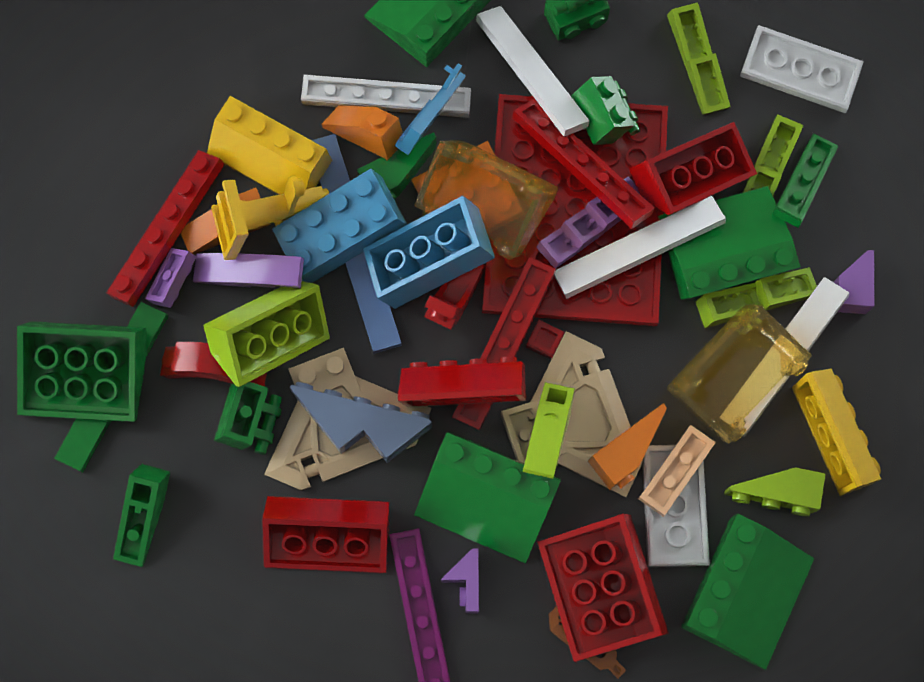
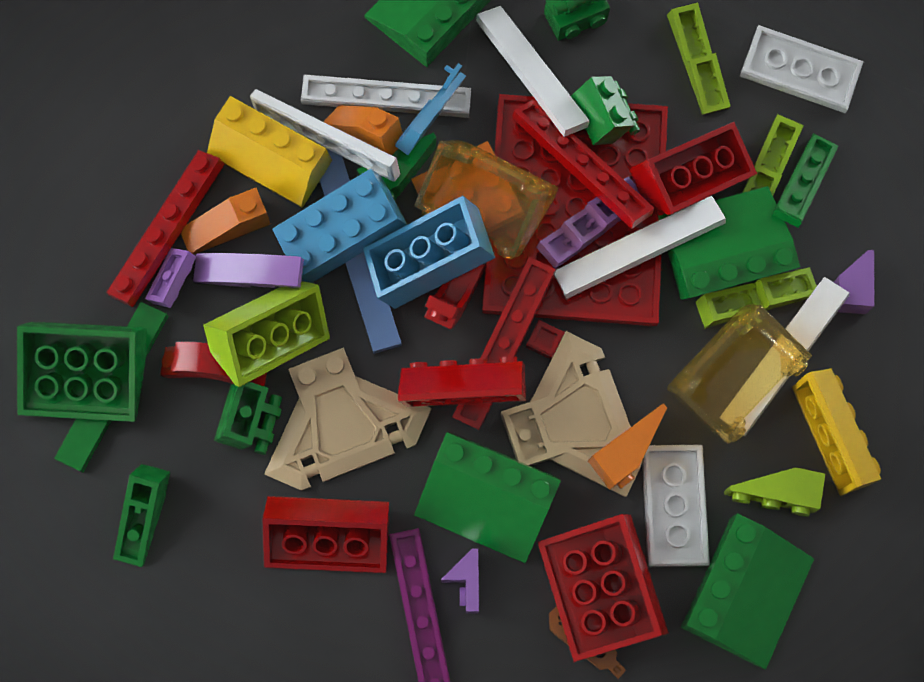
yellow piece [211,176,329,261] -> none
sand blue slope [290,382,432,463] -> none
lime slope [523,382,575,479] -> none
light nougat plate [638,425,716,517] -> none
none -> white tile [250,89,400,182]

